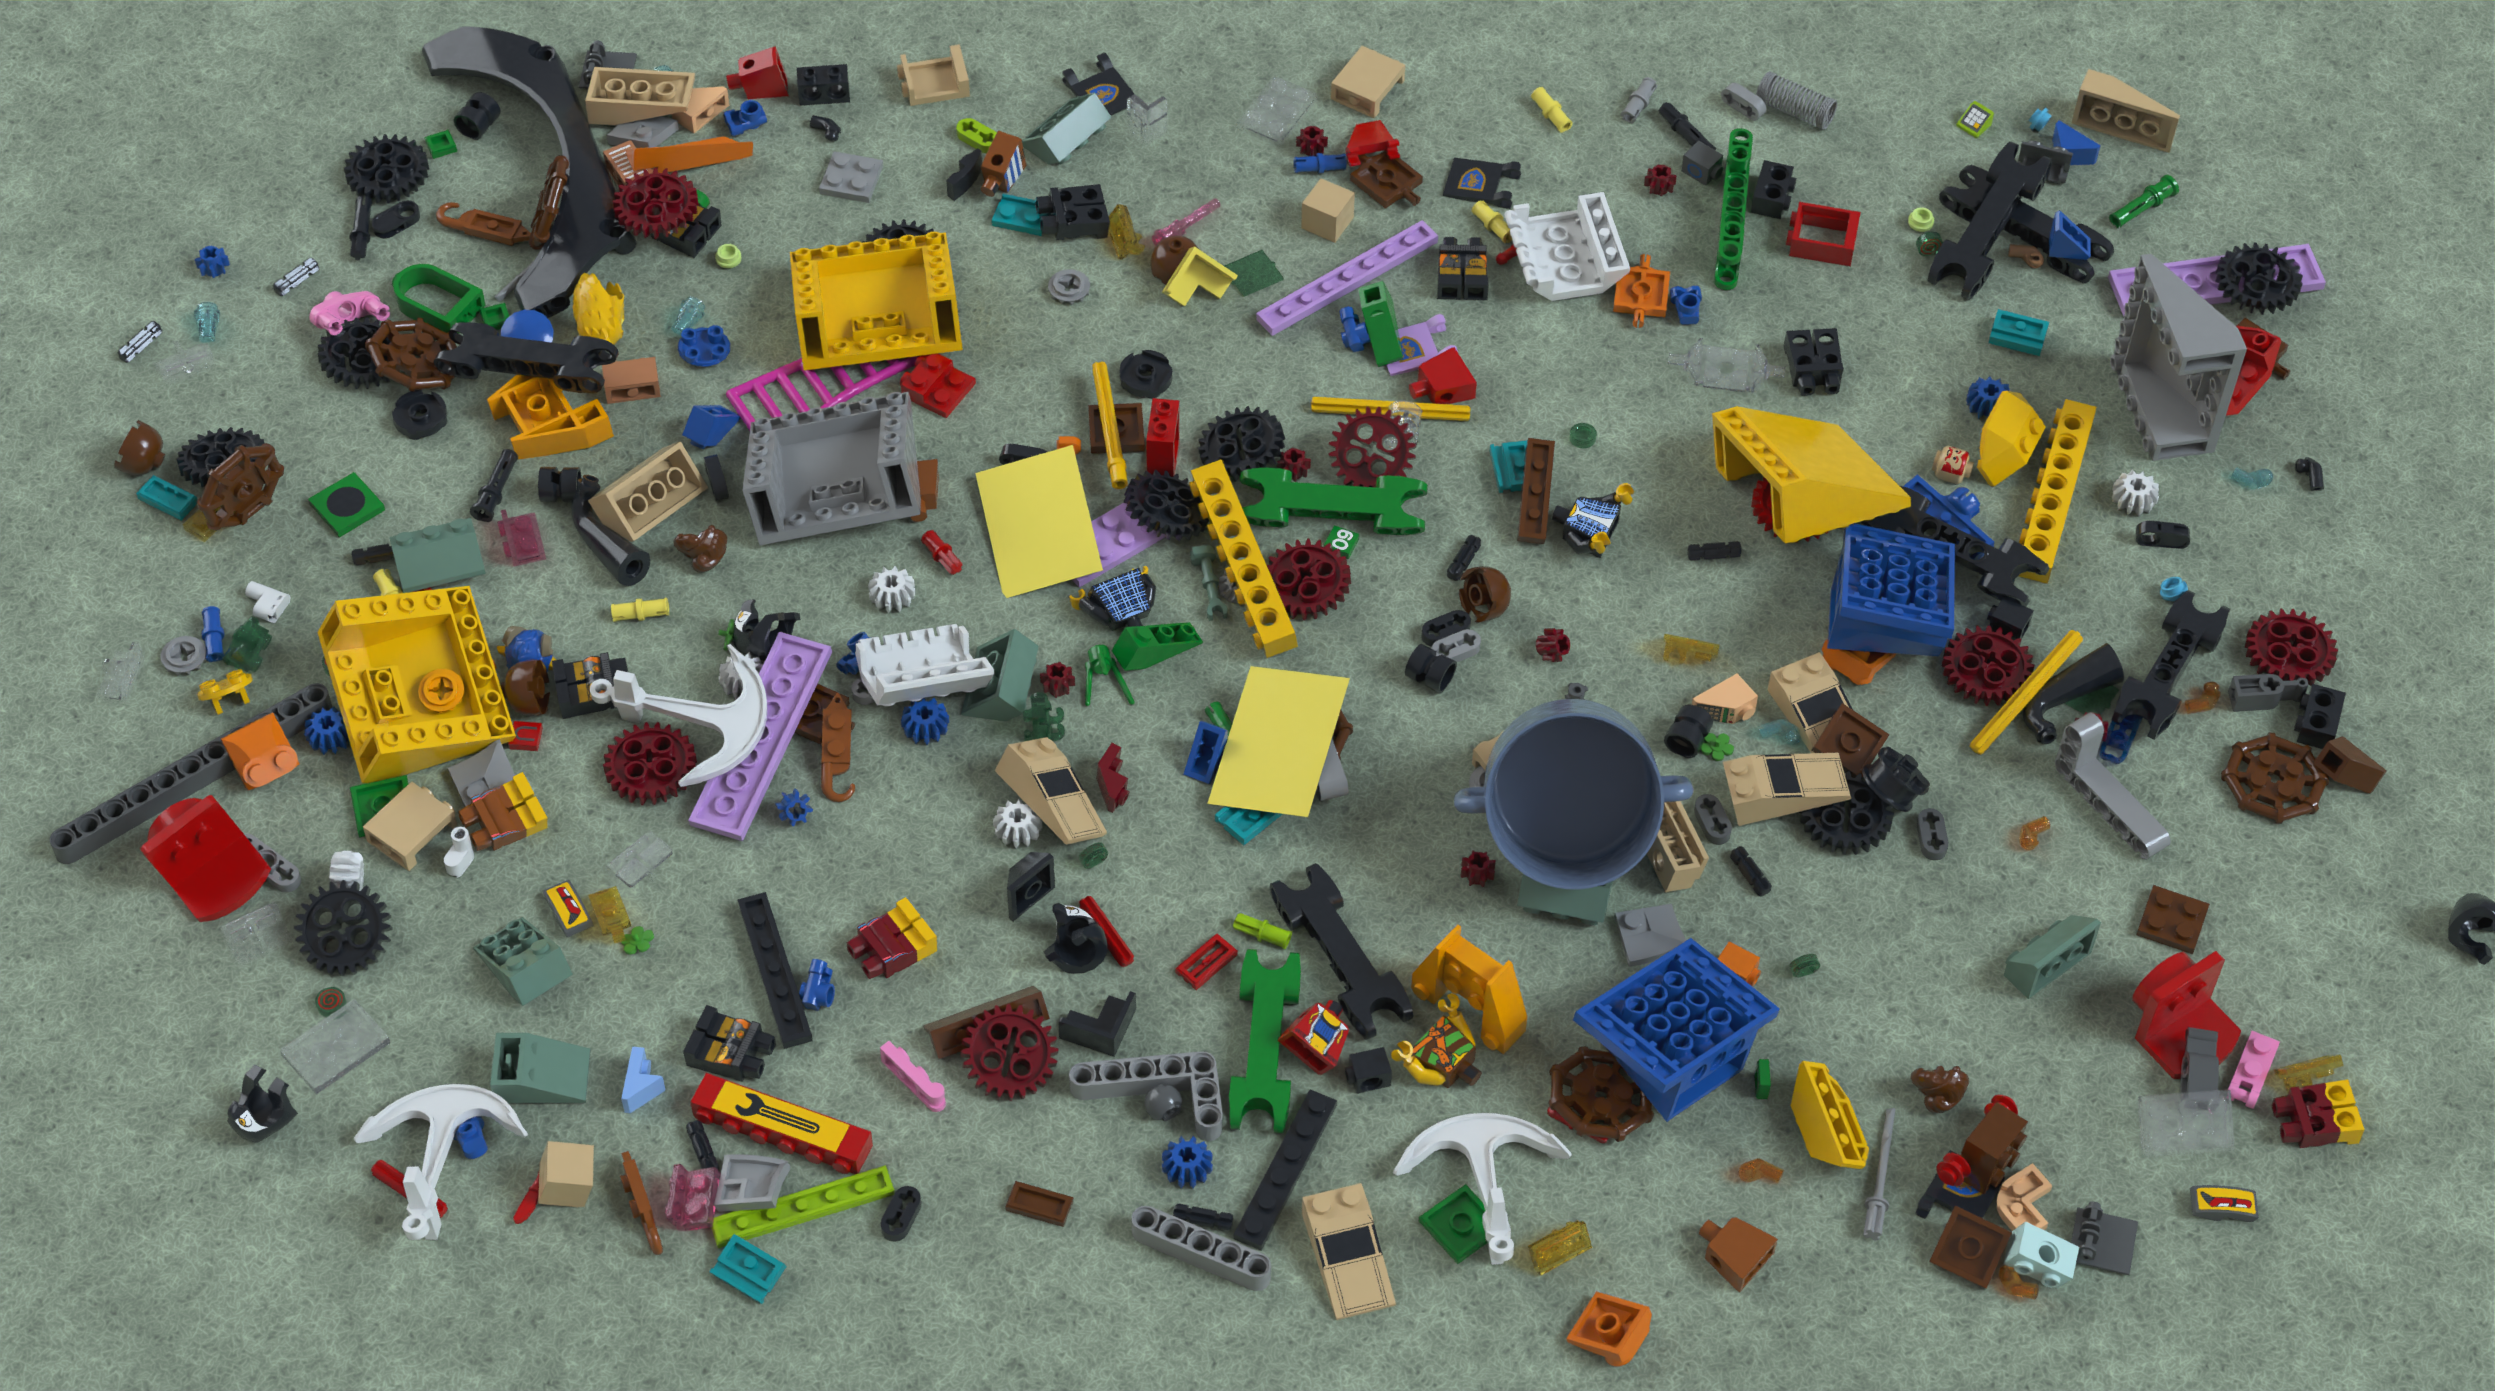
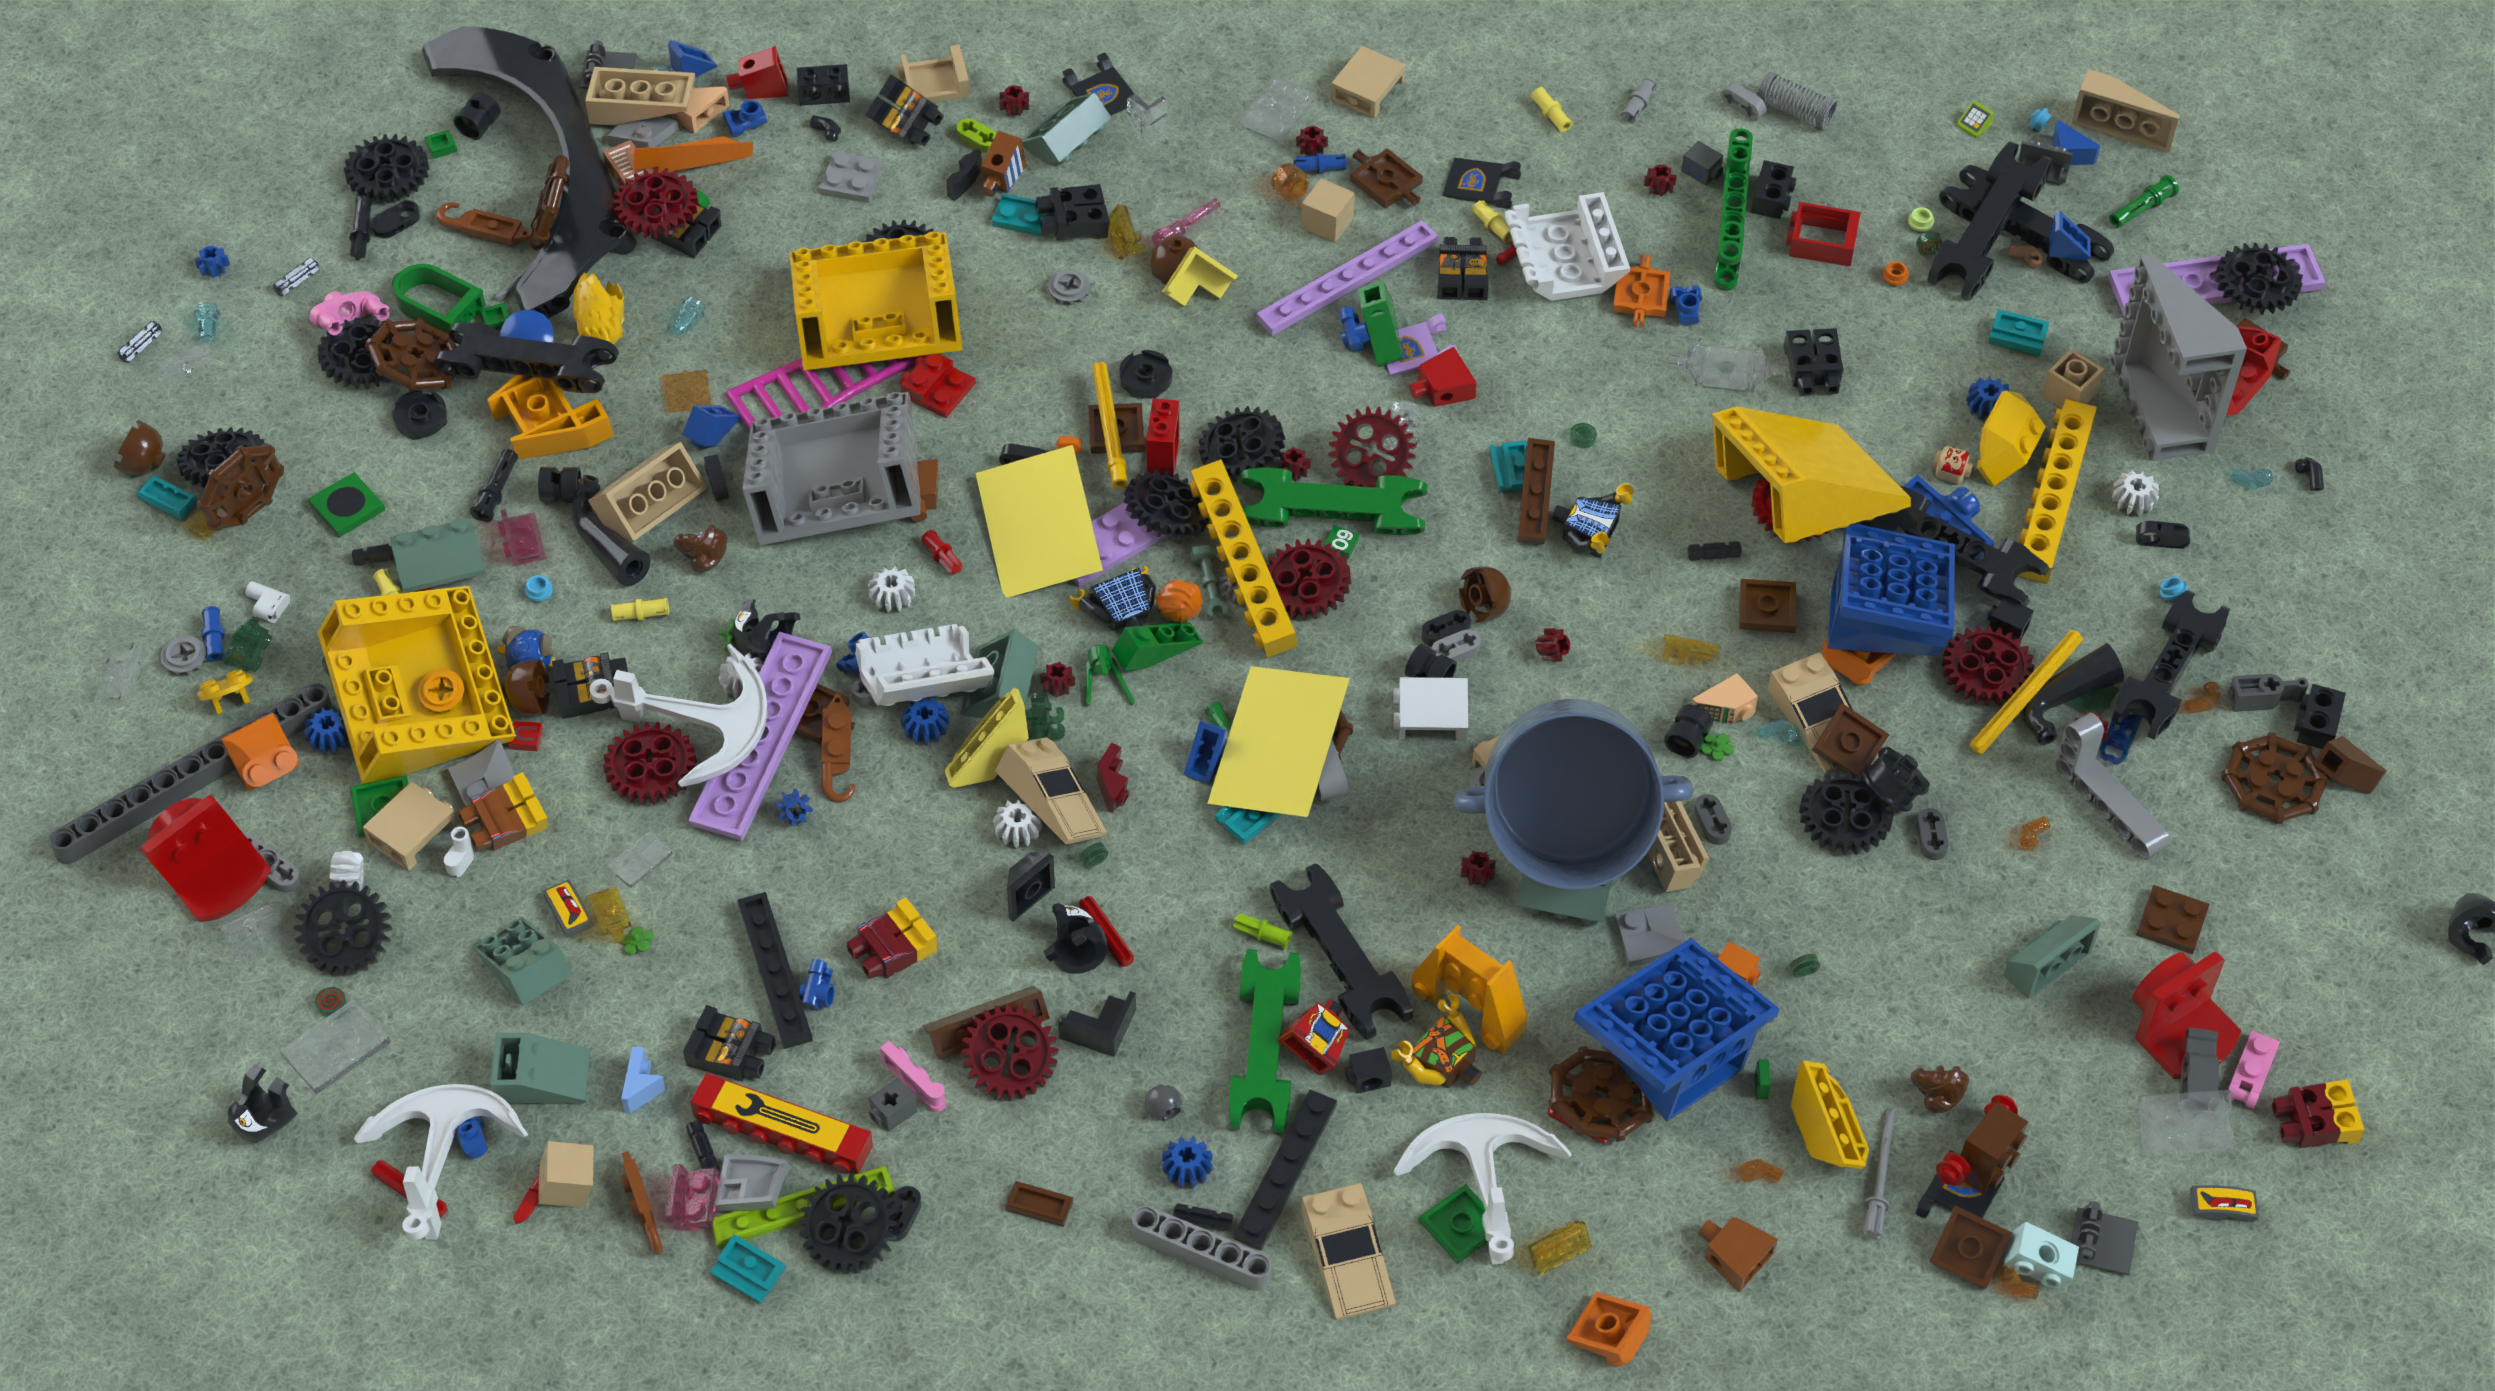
nougat brick [602,357,661,404] -> none
blue dish [678,325,731,367] -> none
yellowish green plate [715,244,742,268] -> none
light grey beam [1069,1051,1223,1141] -> none
red tile [1175,933,1238,990] -> none
clear green piece [1224,250,1284,297] -> none
yellow axle [1311,397,1470,421] -> none
red flag [1346,120,1400,167] -> none
black axle [1447,535,1481,581] -> none
dark grey piece [1565,683,1588,700] -> none
black axle [1659,102,1717,150] -> none
tan slope [1723,753,1851,826] -> none
black axle [1730,846,1772,897] -> none
light nougat plate [1996,1163,2052,1231] -> none
dark red gear [2244,608,2338,686] -> none
clear yellow plate [2274,1054,2344,1092] -> none
none -> medium azure plate [525,575,553,602]
none -> clear orange piece [663,370,711,413]
none -> blue slope [668,40,718,77]
none -> black gear [798,1173,899,1274]
none -> black hips [865,74,944,146]
none -> dark grey brick [869,1078,918,1132]
none -> light yellow wedge [944,687,1029,788]
none -> dark red gear [999,85,1029,116]
none -> orange hair [1155,580,1203,623]
none -> clear orange head [1271,163,1309,201]
none -> white panel [1393,677,1468,740]
none -> reddish brown plate [1739,579,1796,633]
none -> orange plate [1882,261,1909,286]
none -> tan head [2042,348,2104,409]

